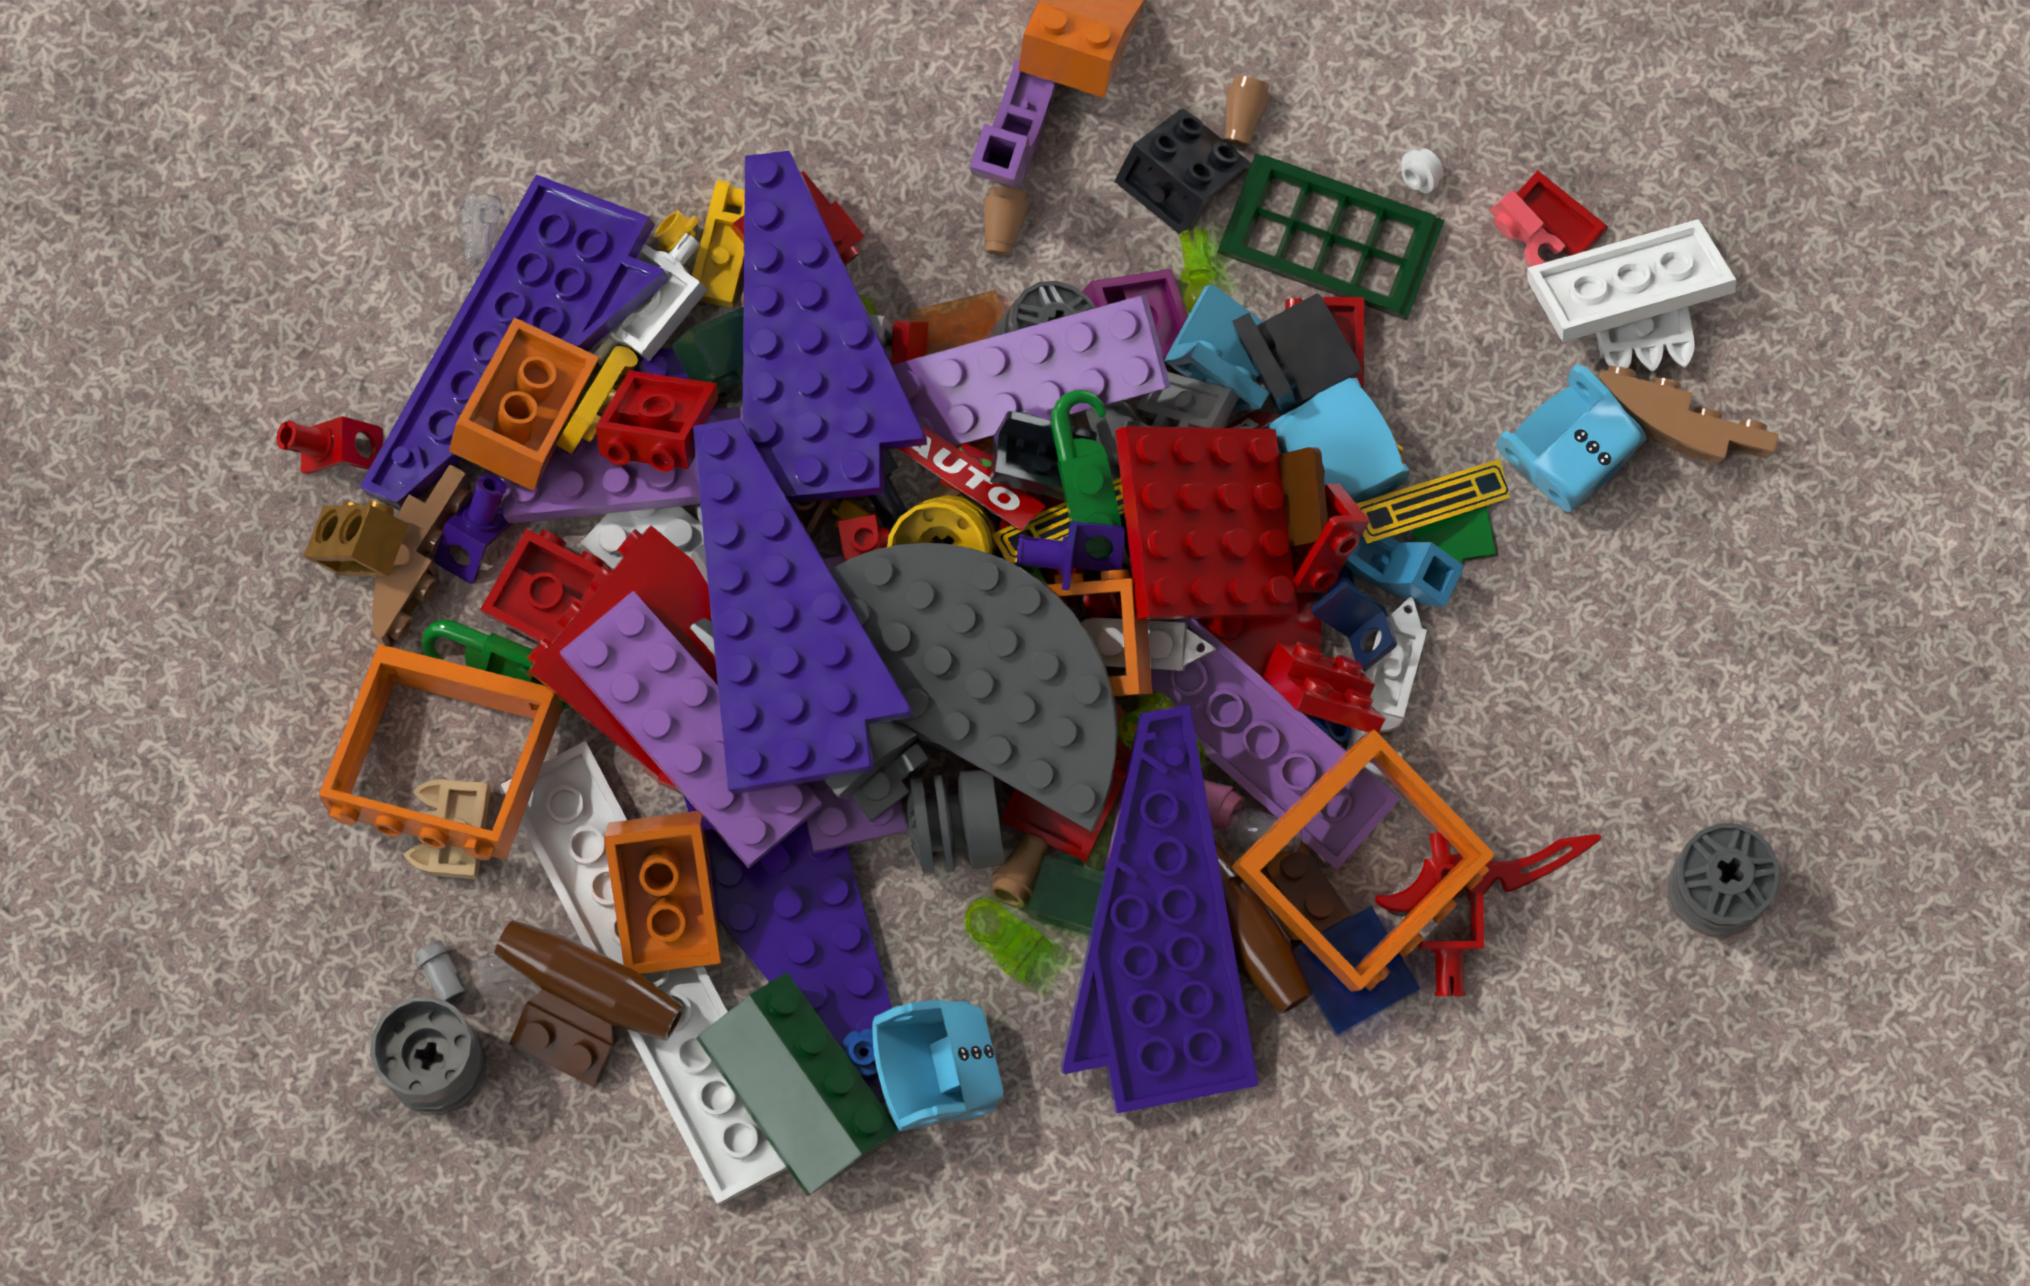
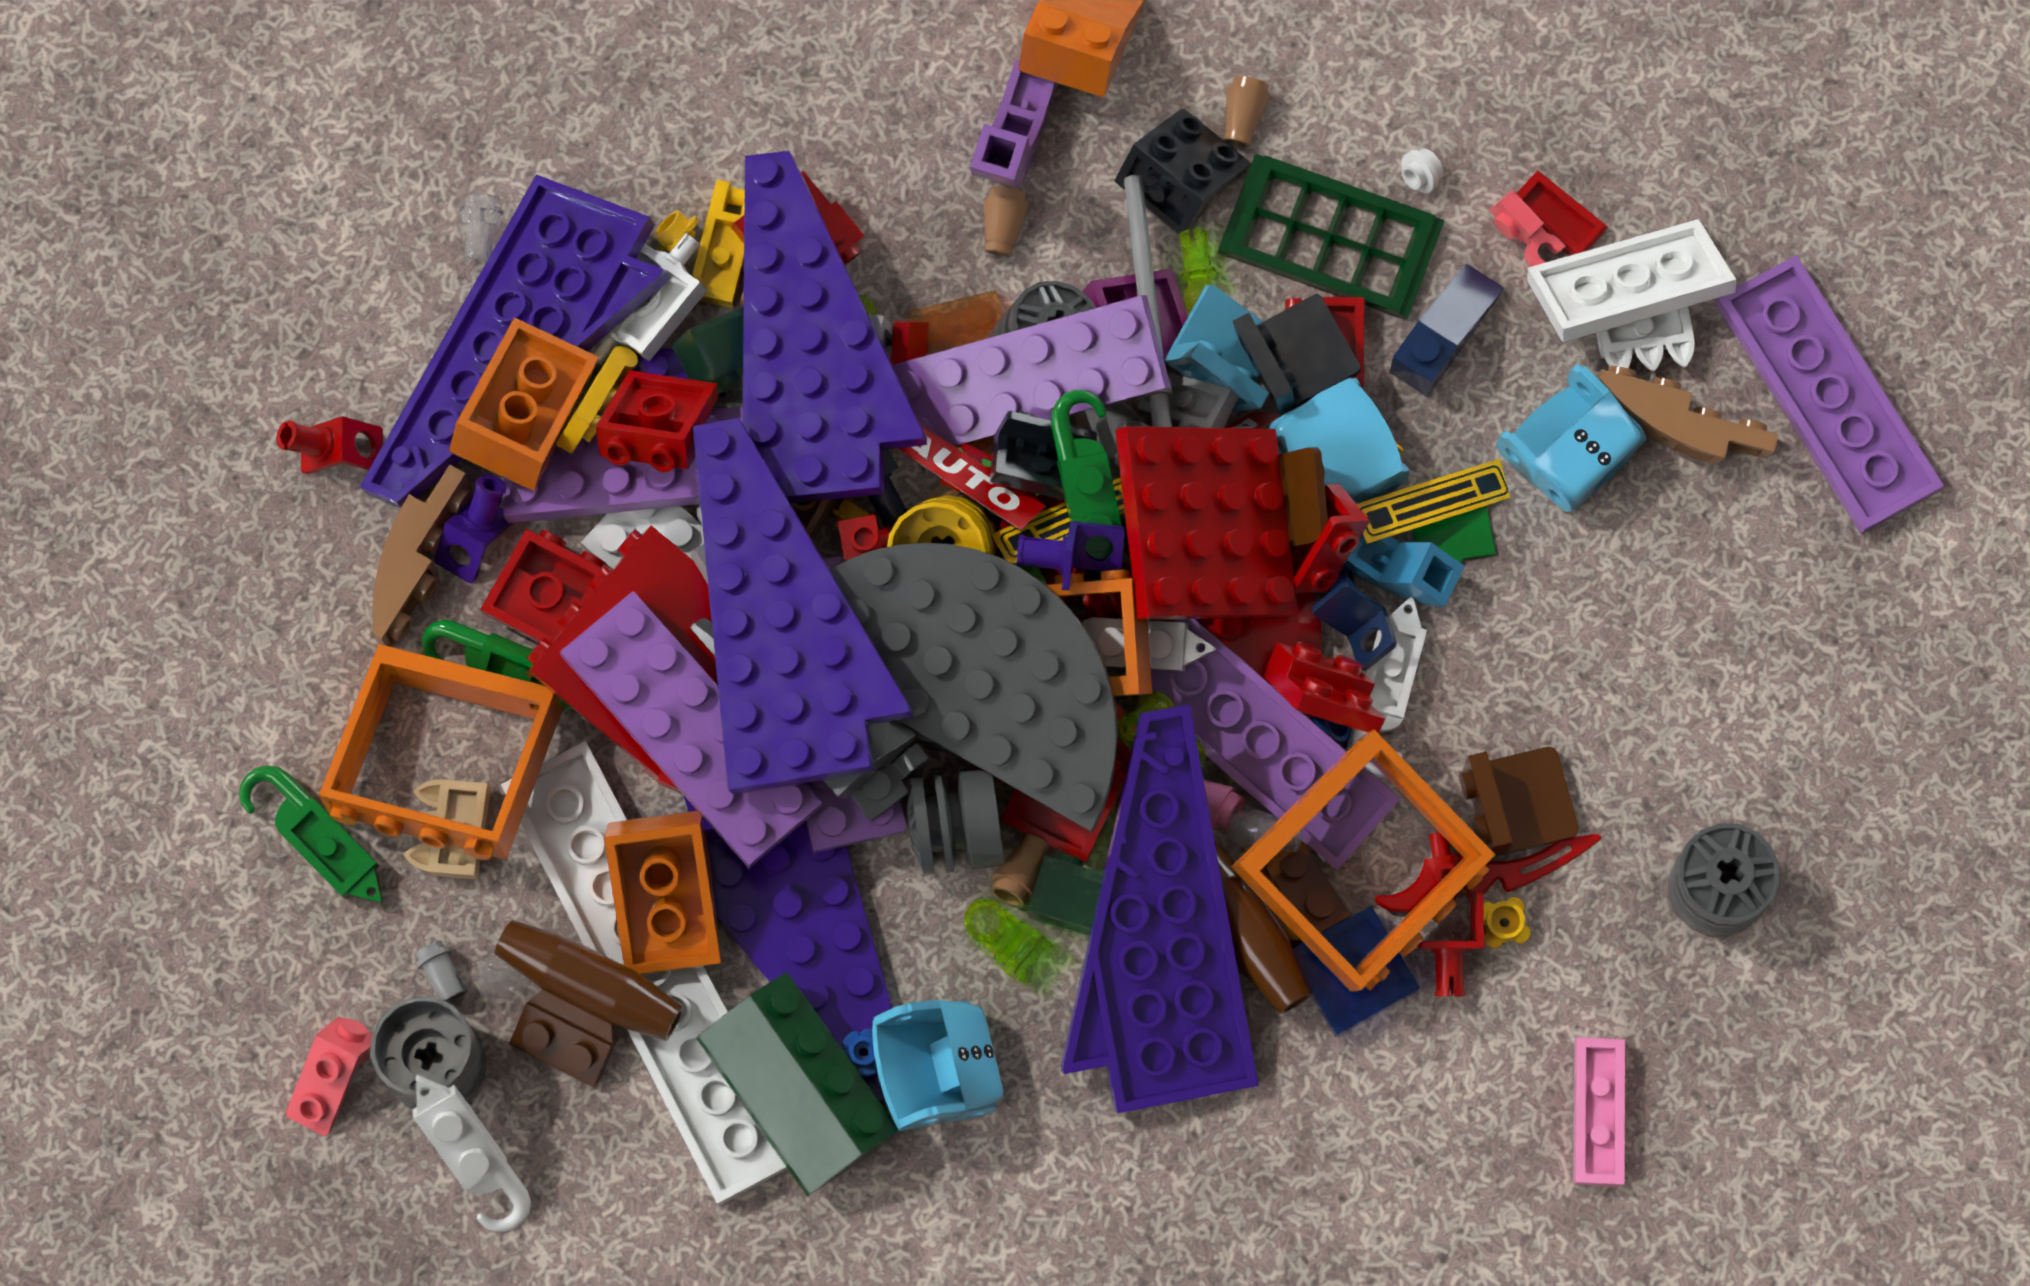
pearl gold brick [303,500,409,576] -> none
none -> green plate [239,765,384,904]
none -> coral bracket [286,1016,373,1136]
none -> white plate [413,1075,531,1232]
none -> light grey bar [1124,175,1173,427]
none -> dark blue slope [1389,263,1504,397]
none -> reddish brown bracket [1459,747,1579,858]
none -> yellow plate [1484,897,1531,949]
none -> bright pink plate [1573,1037,1625,1187]
none -> medium lavender plate [1715,255,1944,535]

